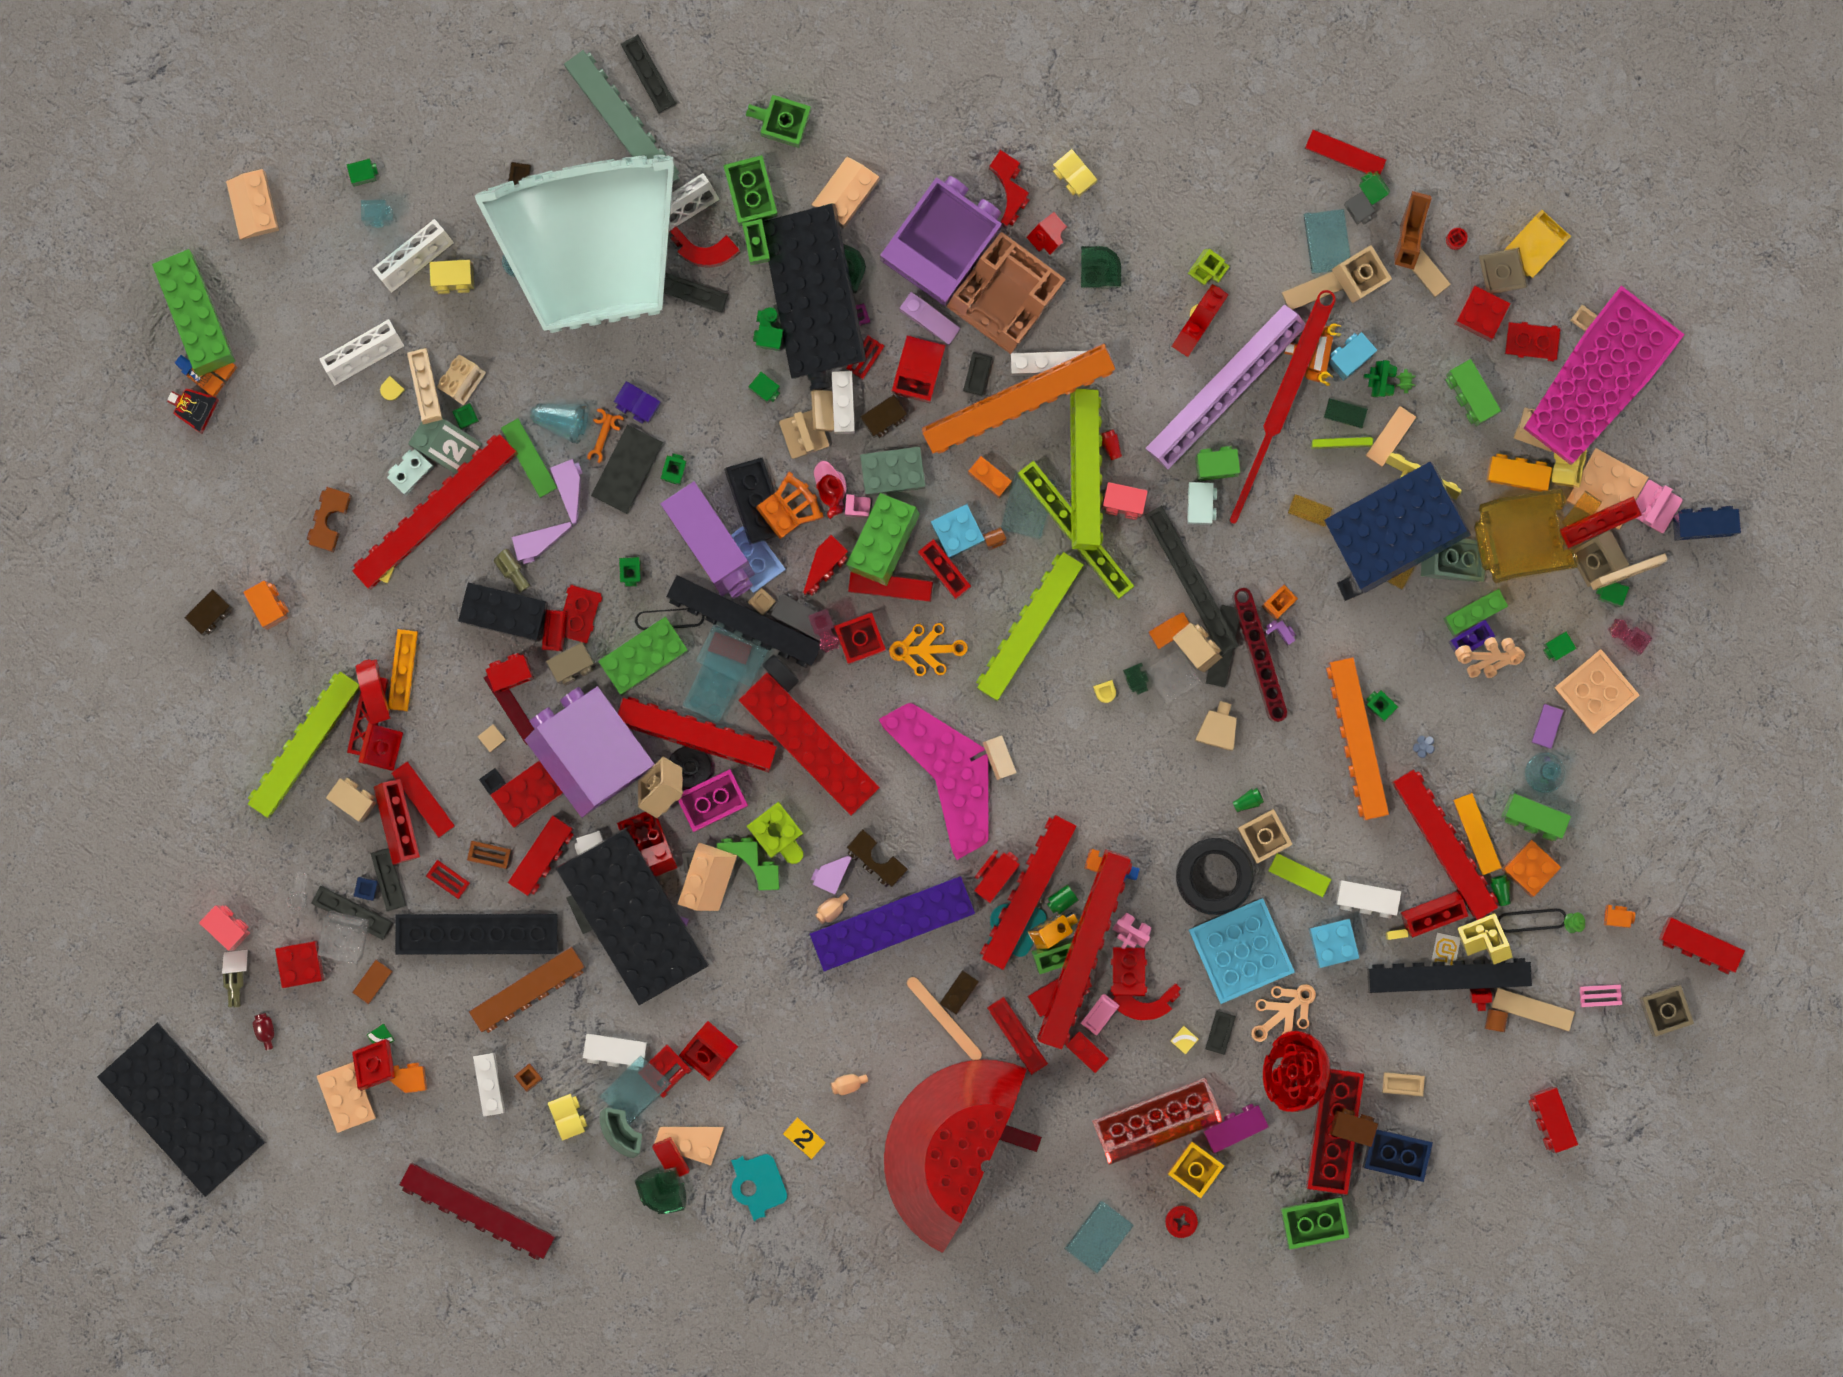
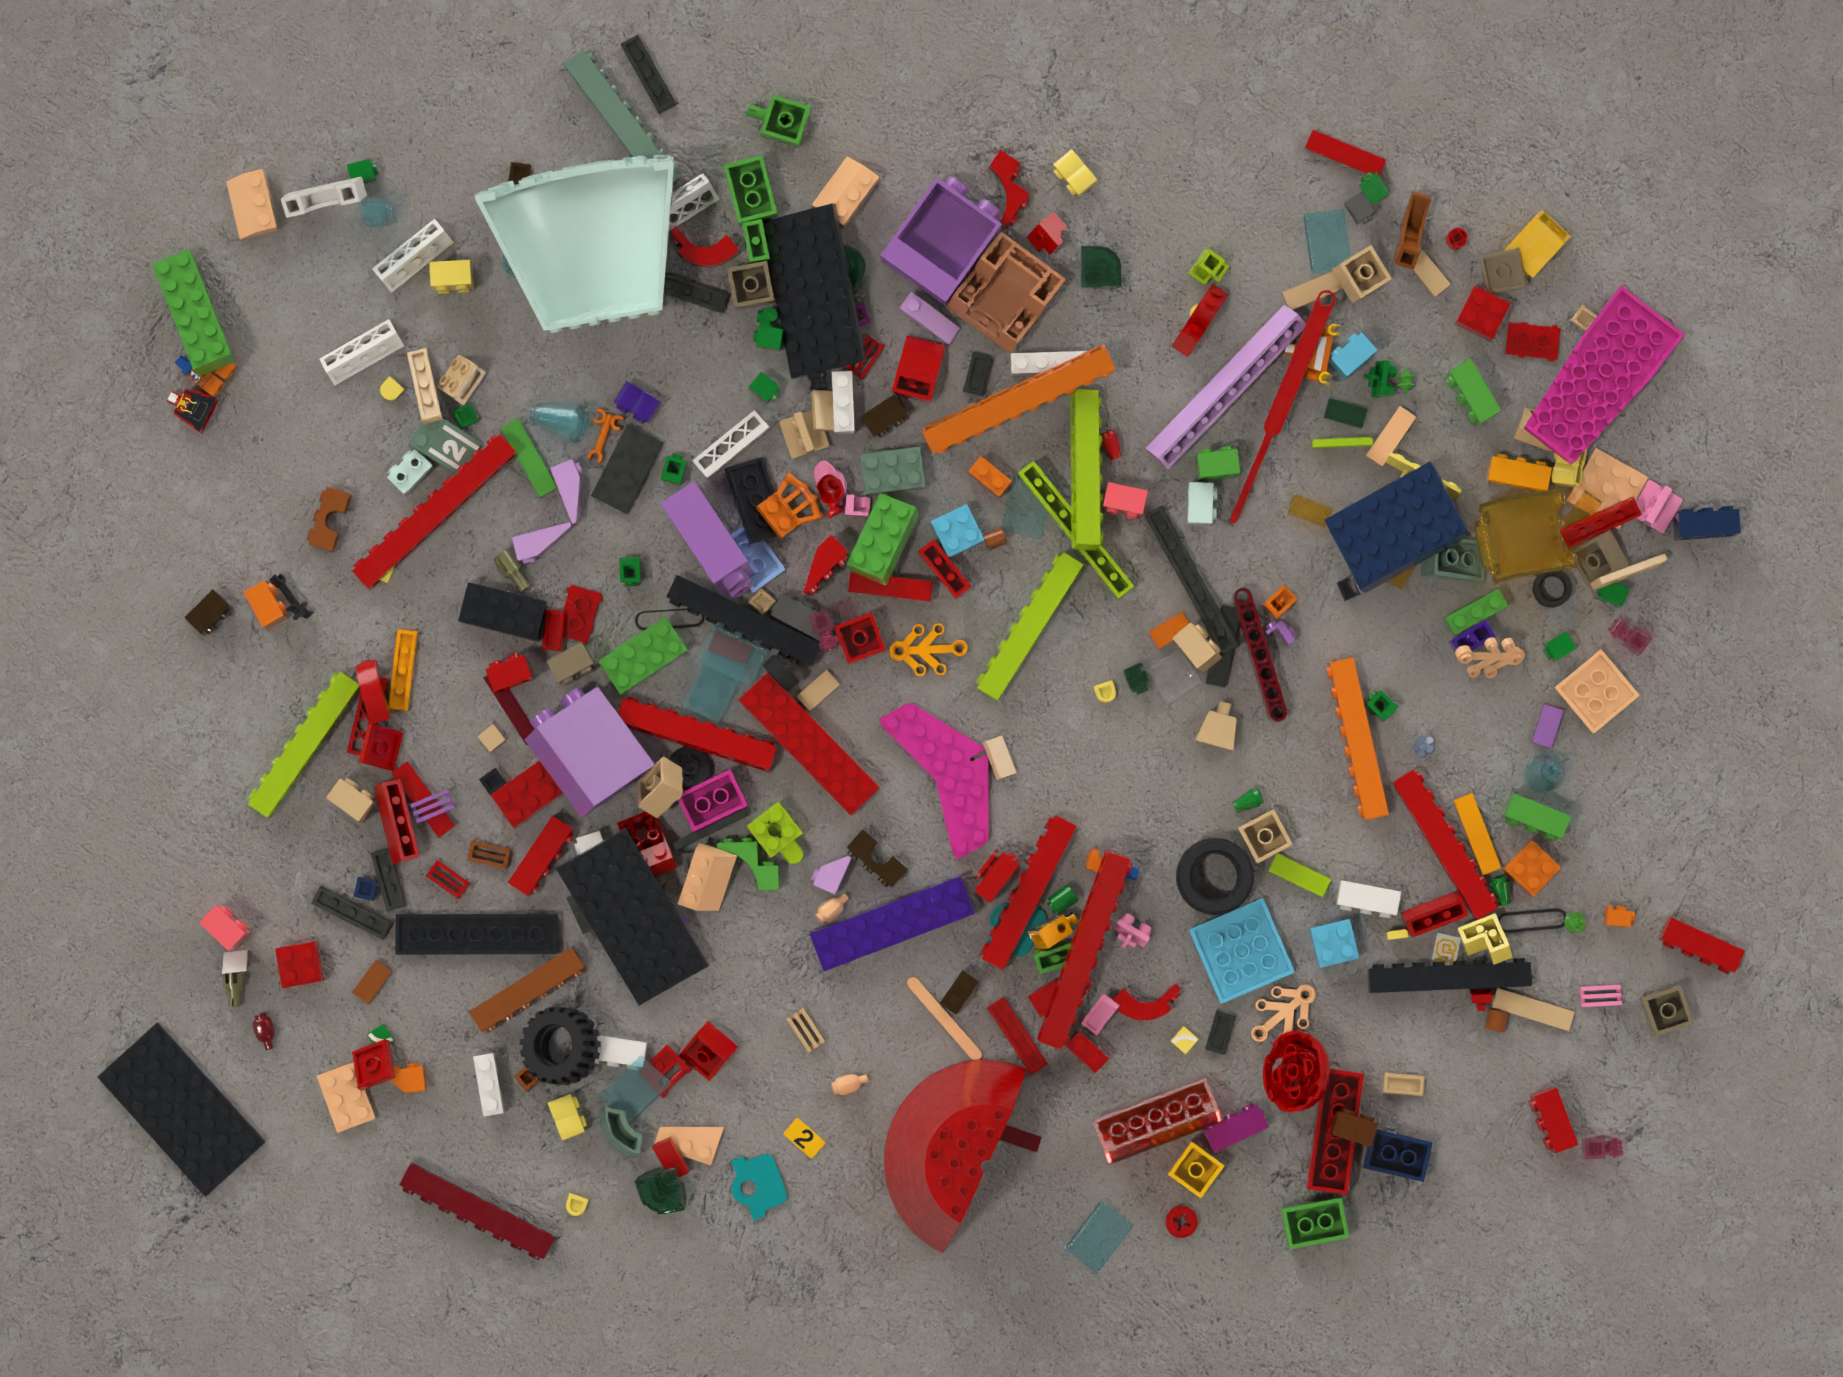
clear brick [318,911,369,965] -> none
red piece [1111,947,1147,996] -> none
none -> black bar [269,574,314,620]
none -> white arch [281,177,367,218]
none -> medium lavender tile [410,789,455,823]
none -> black tyre [520,1007,601,1085]
none -> light yellow tile [566,1193,589,1216]
none -> pearl dark grey tile [673,808,749,851]
none -> white fence [693,410,770,479]
none -> dark tan brick [727,261,775,311]
none -> tan tile [787,1008,825,1053]
none -> tan tile [796,670,840,711]
none -> black tyre [1532,569,1572,608]
none -> clear pink brick [1582,1137,1624,1159]

